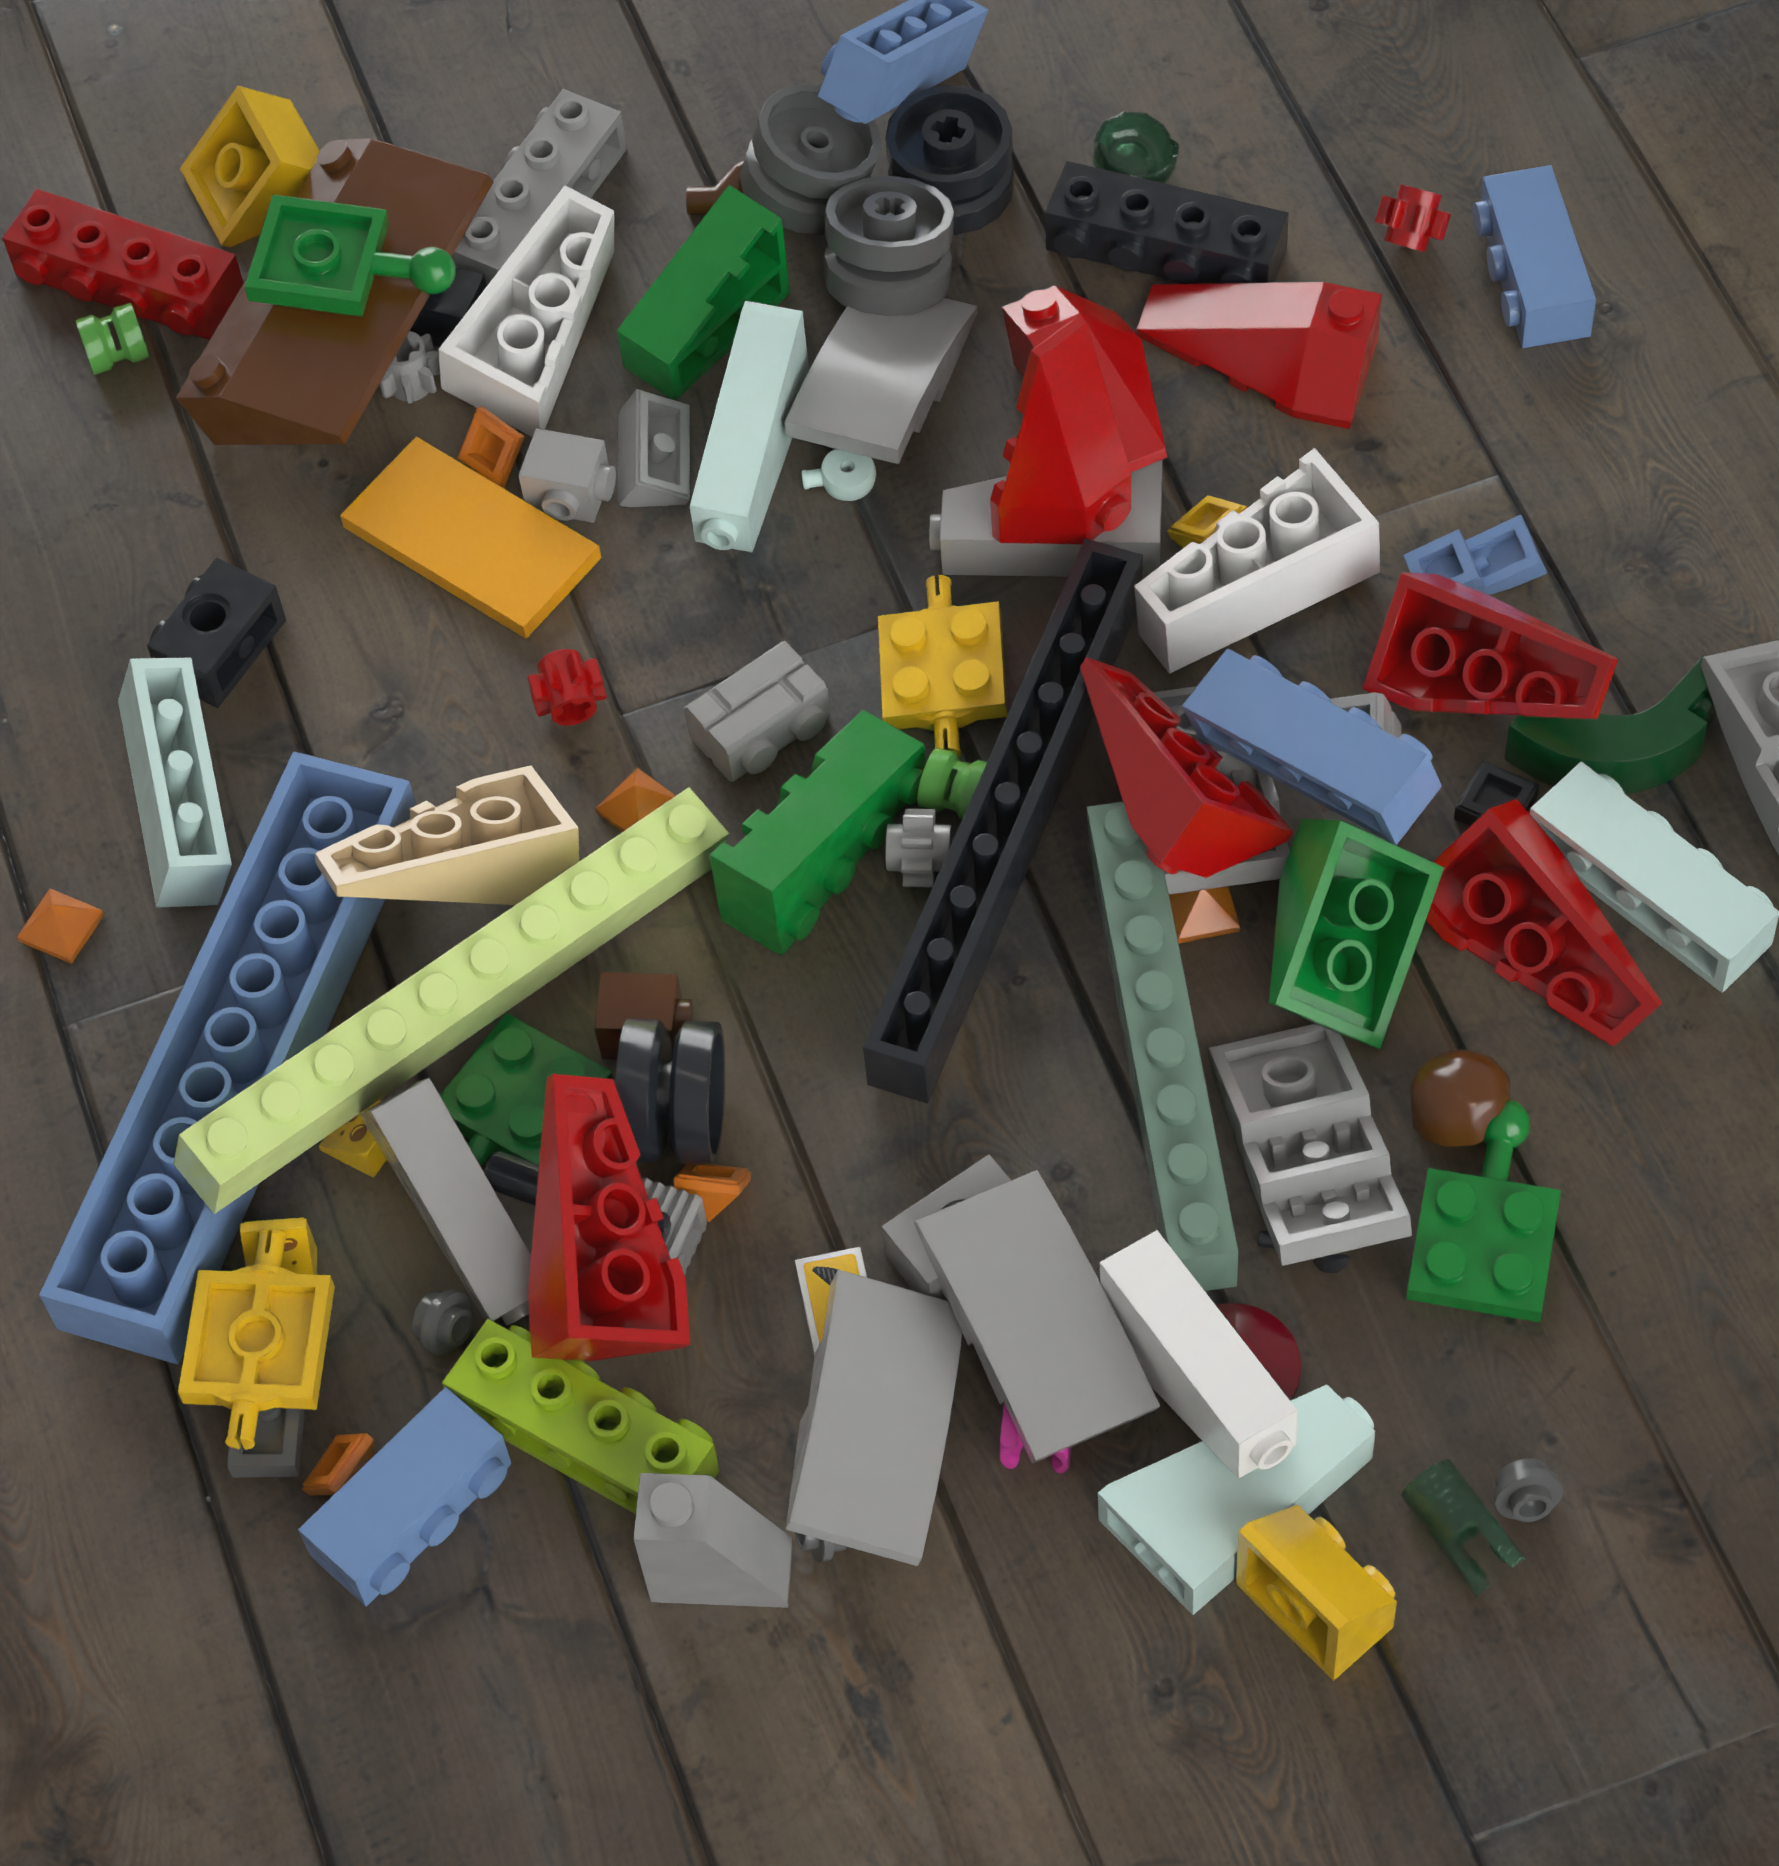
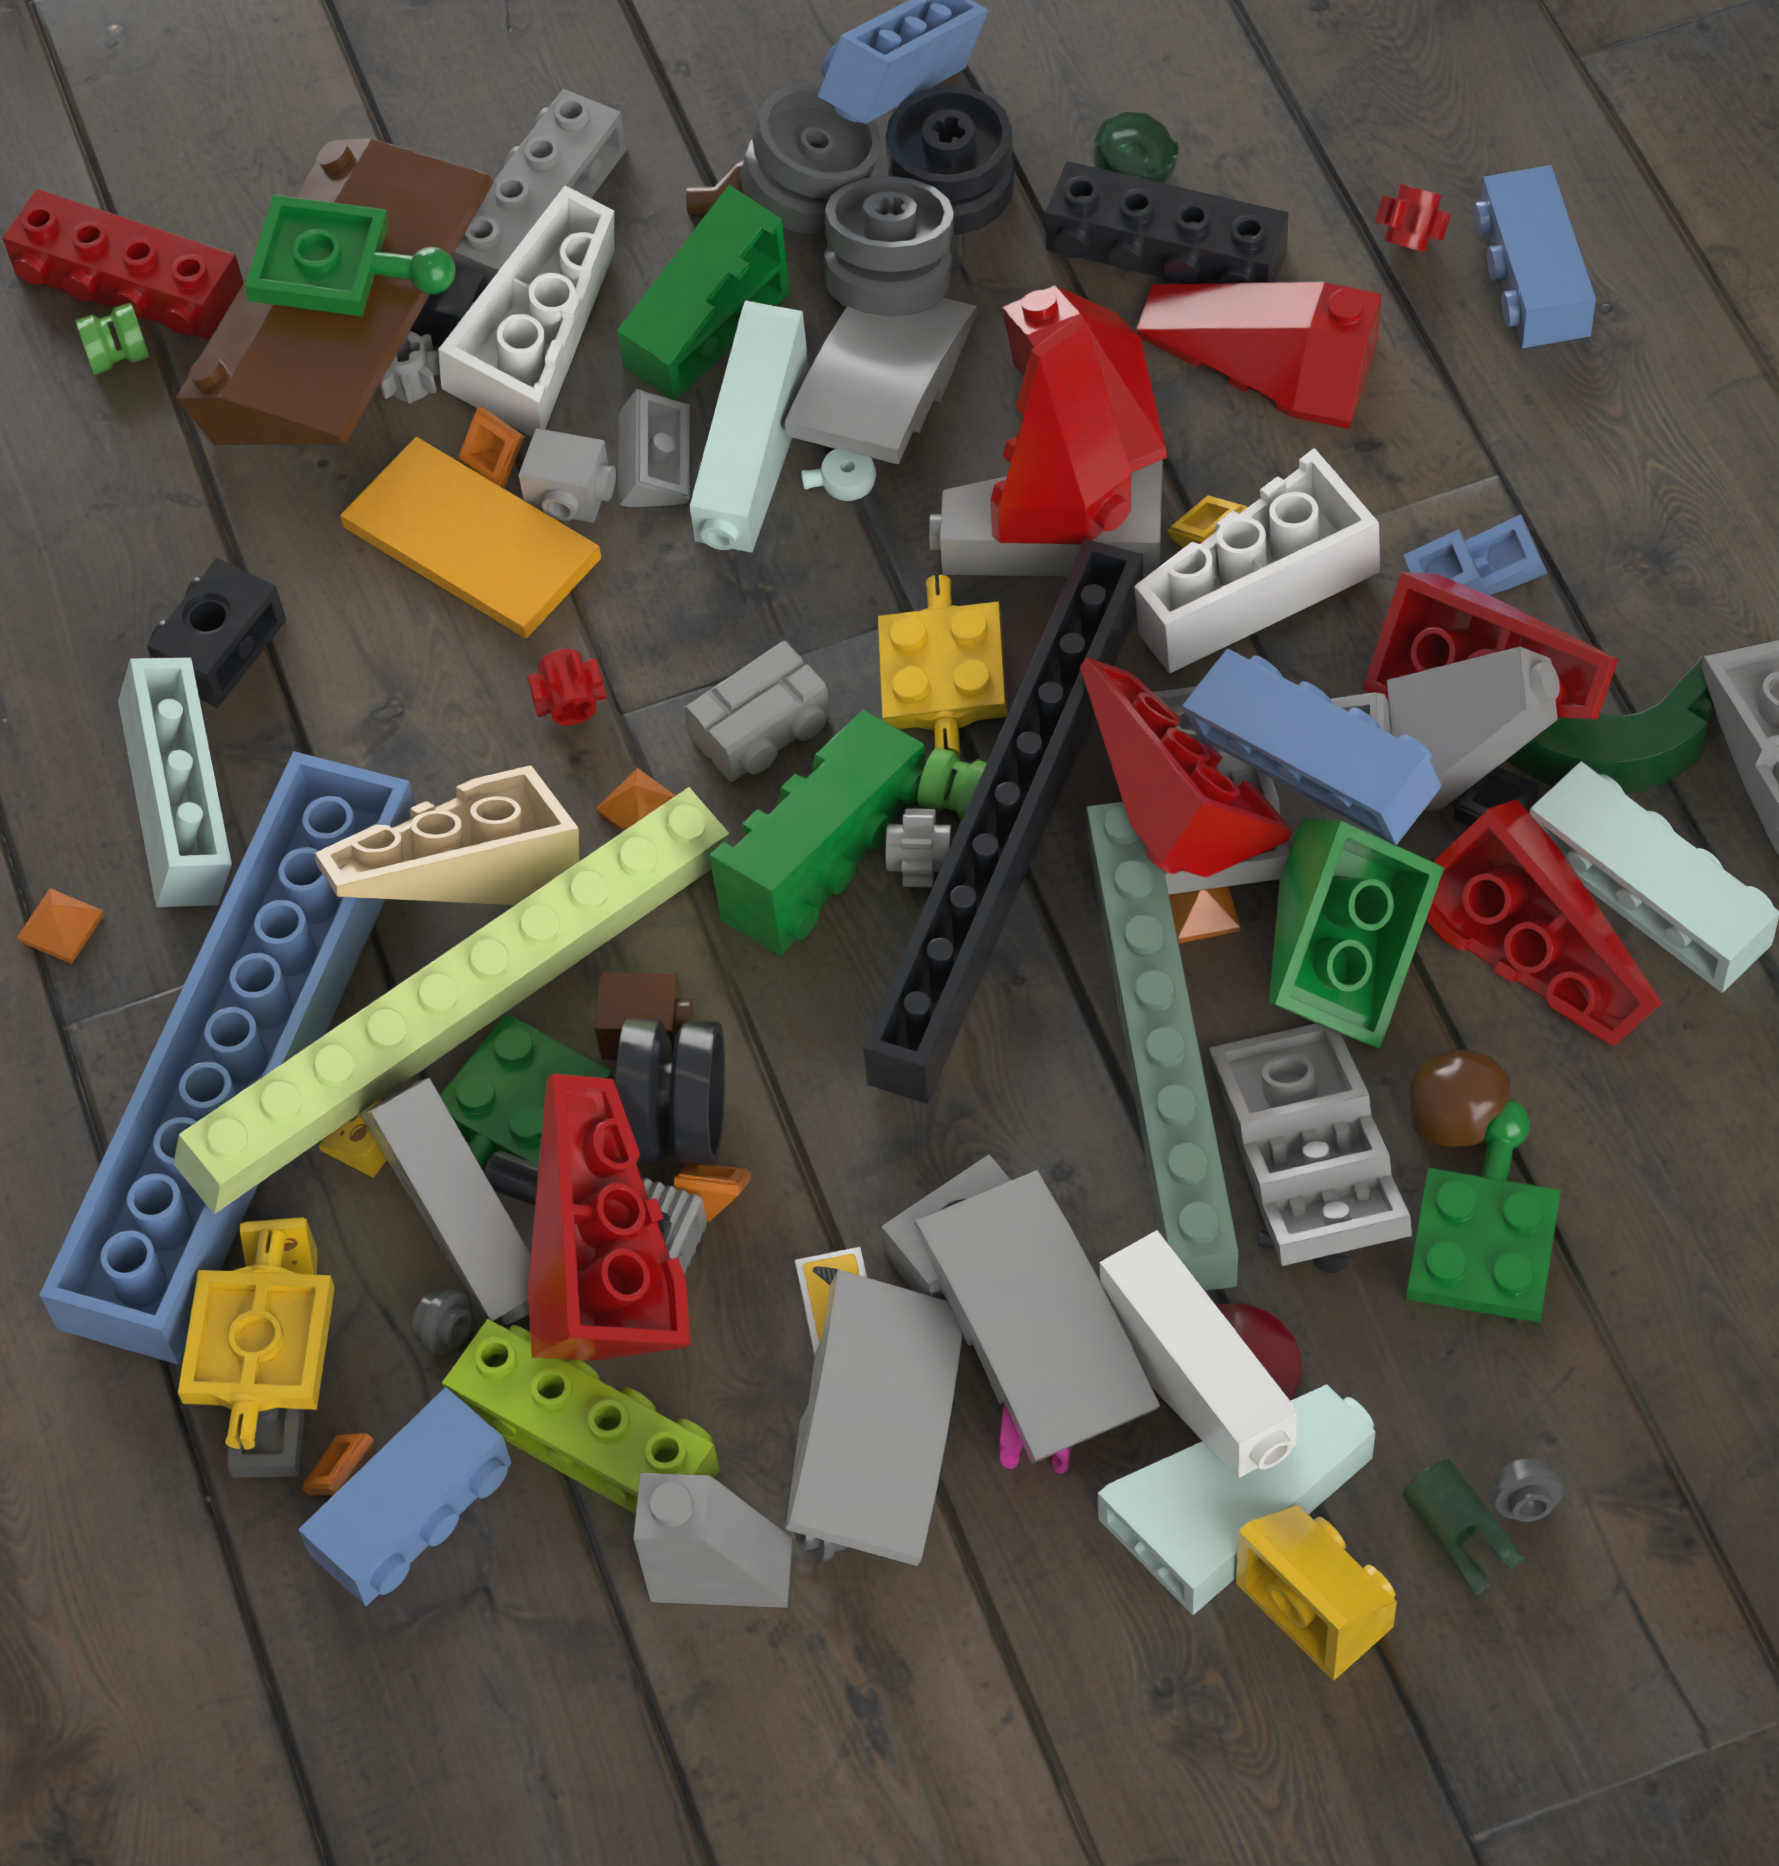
yellow slope [180,86,320,247] -> none
none -> light grey slope [1387,647,1560,812]

